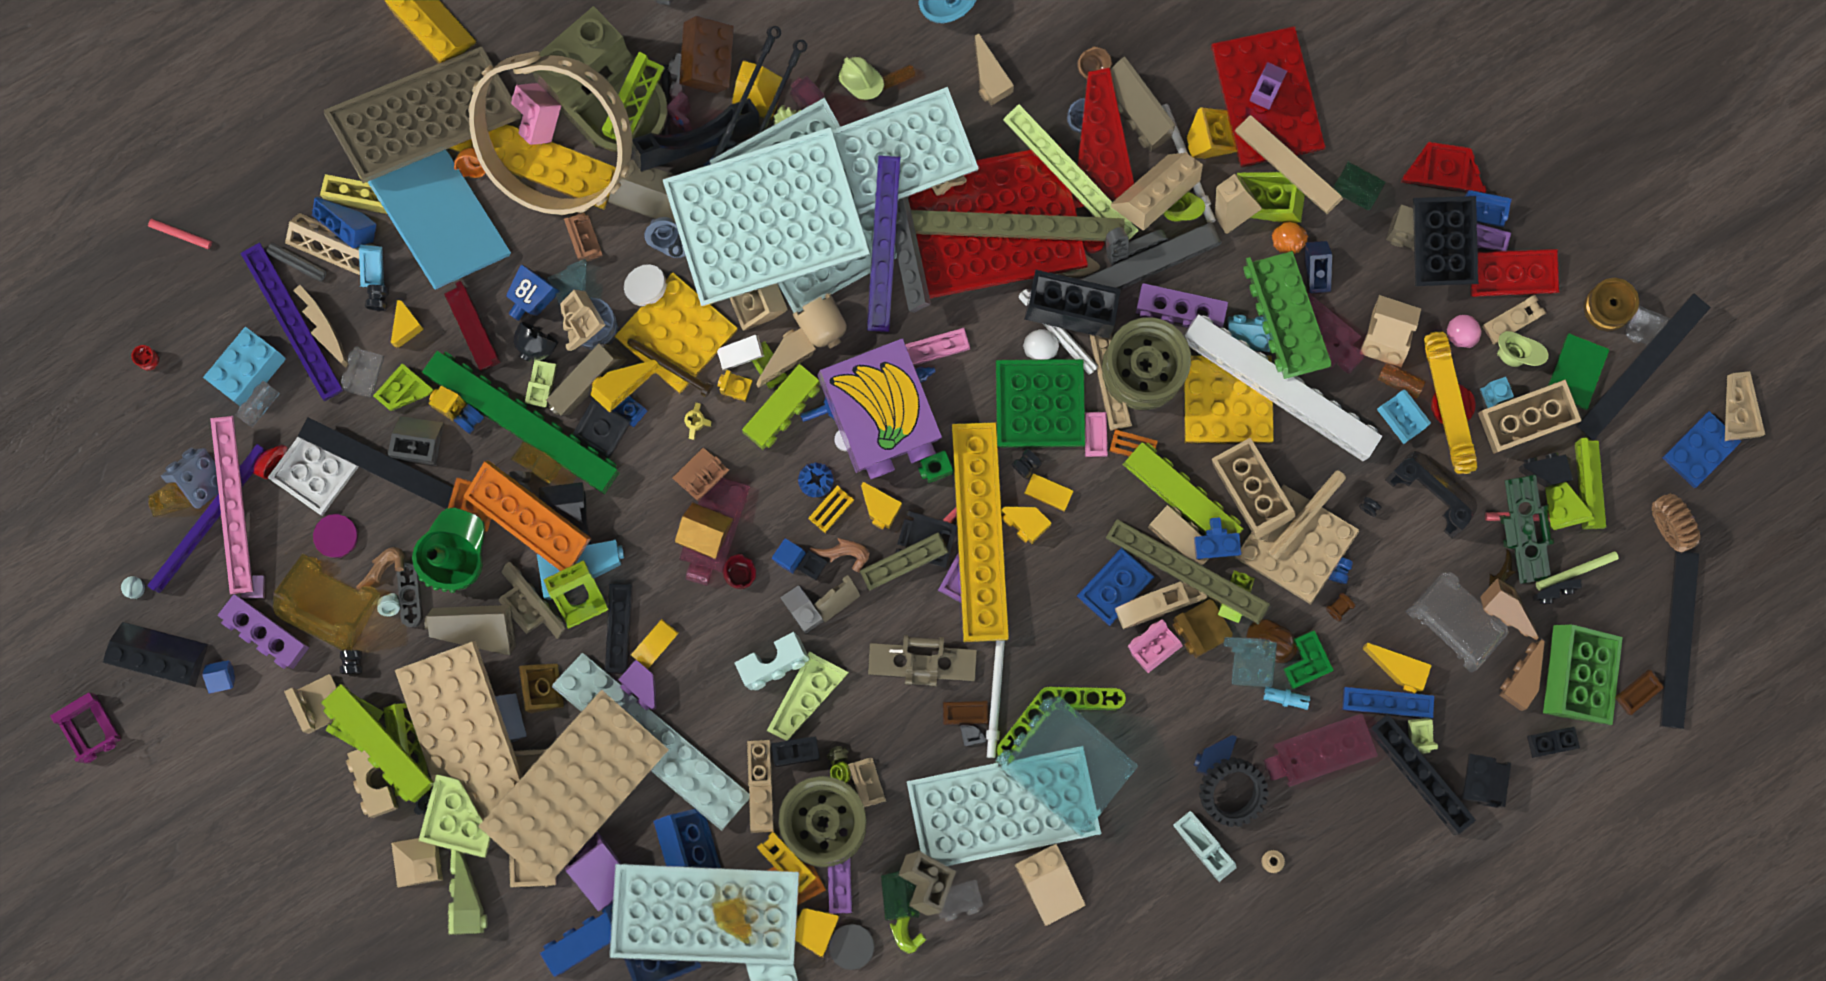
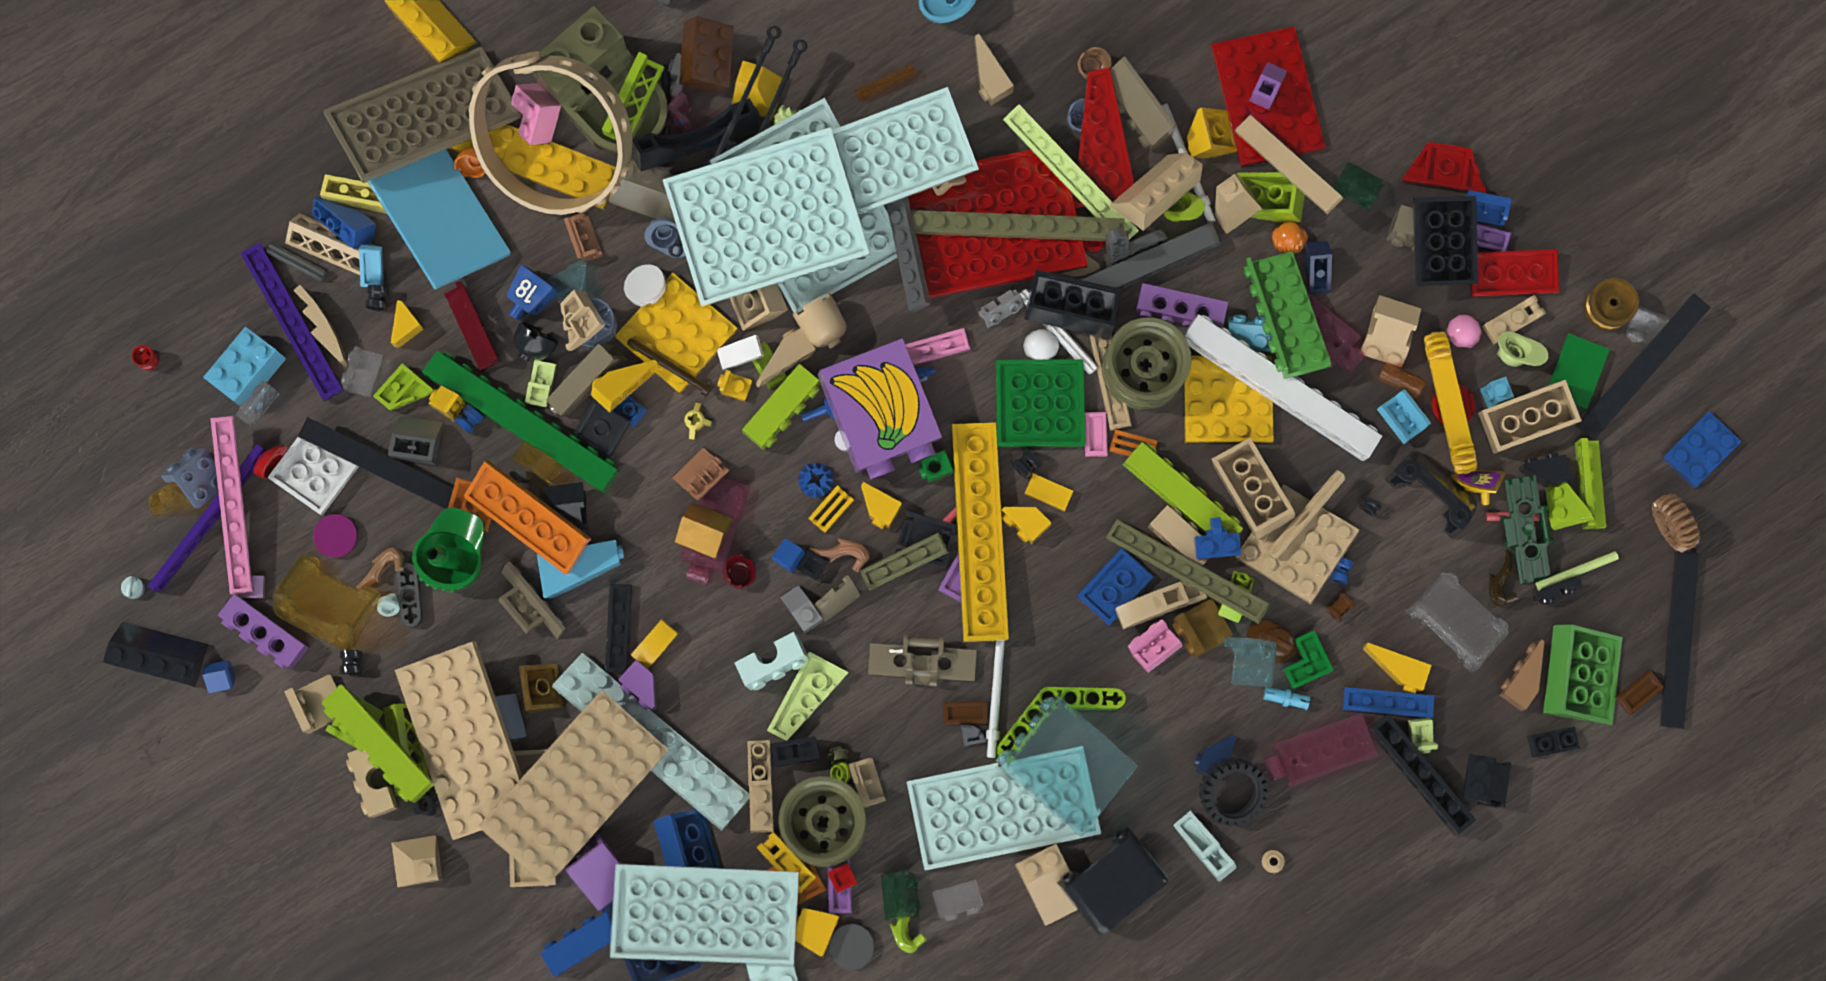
magenta panel [50,692,122,764] -> none
coral bar [148,219,212,249] -> none
yellowish green plate [419,774,491,857] -> none
dark tan slope [424,605,516,655] -> none
yellowish green wedge [449,849,487,934] -> none
lime panel [543,560,608,629] -> none
clear yellow slope [711,896,753,944] -> none
clear pink slope [790,76,824,110] -> none
yellowish green piece [839,57,884,100] -> none
dark purple tile [867,155,901,332] -> none
dark tan brick [899,851,956,916] -> none
medium nougat slope [1481,578,1539,640] -> none
tan wing [1725,372,1765,441] -> none
none -> red tile [827,863,857,893]
none -> light grey hinge [978,290,1024,328]
none -> black windscreen [1057,827,1169,934]
none -> shield [1450,470,1506,505]

